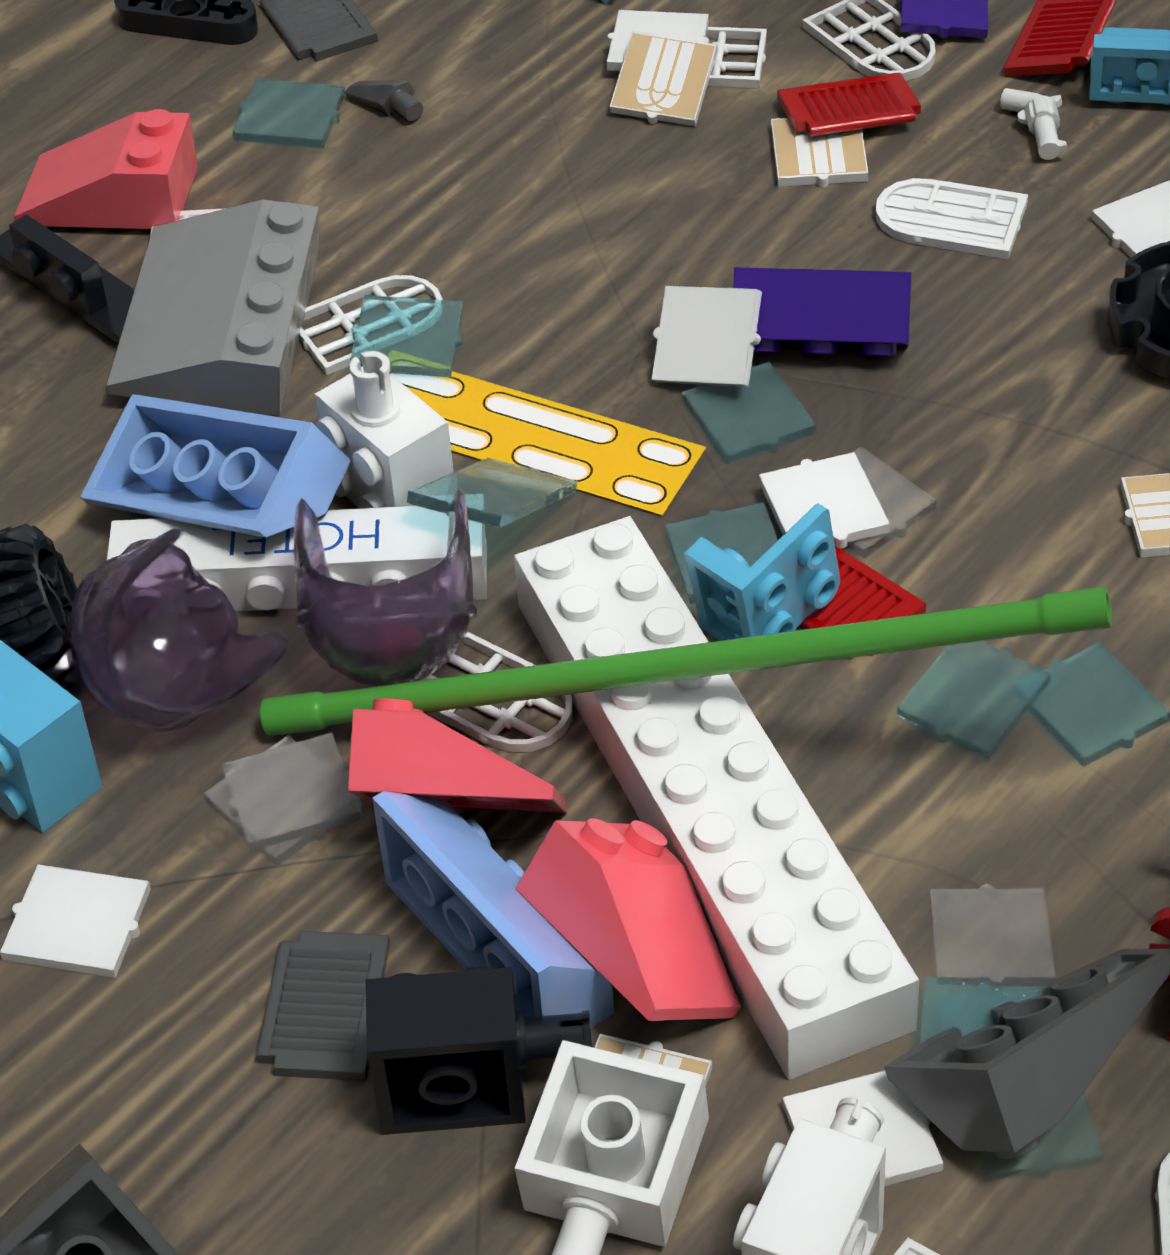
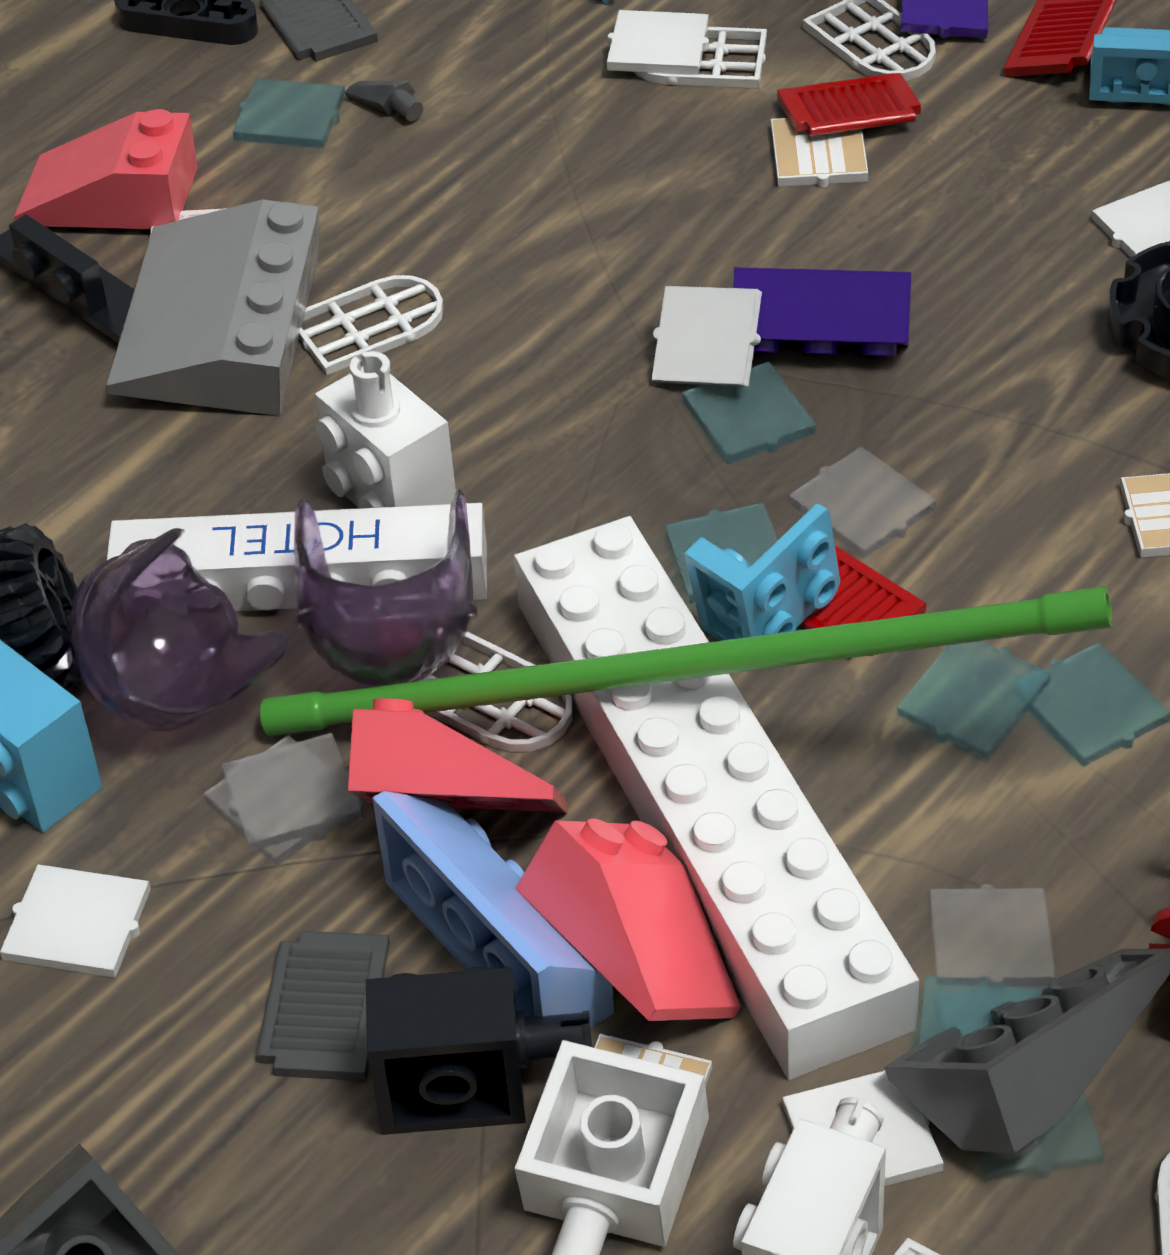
light blue slope [80,394,351,538] -> none
clear light blue piece [350,295,464,377] -> none
sticker [389,353,707,516] -> none
clear light blue piece [407,458,577,528] -> none
piece [610,31,718,127] -> none
white piece [759,452,890,549] -> none
white window [876,178,1028,260] -> none
white piece [1000,88,1068,160] -> none

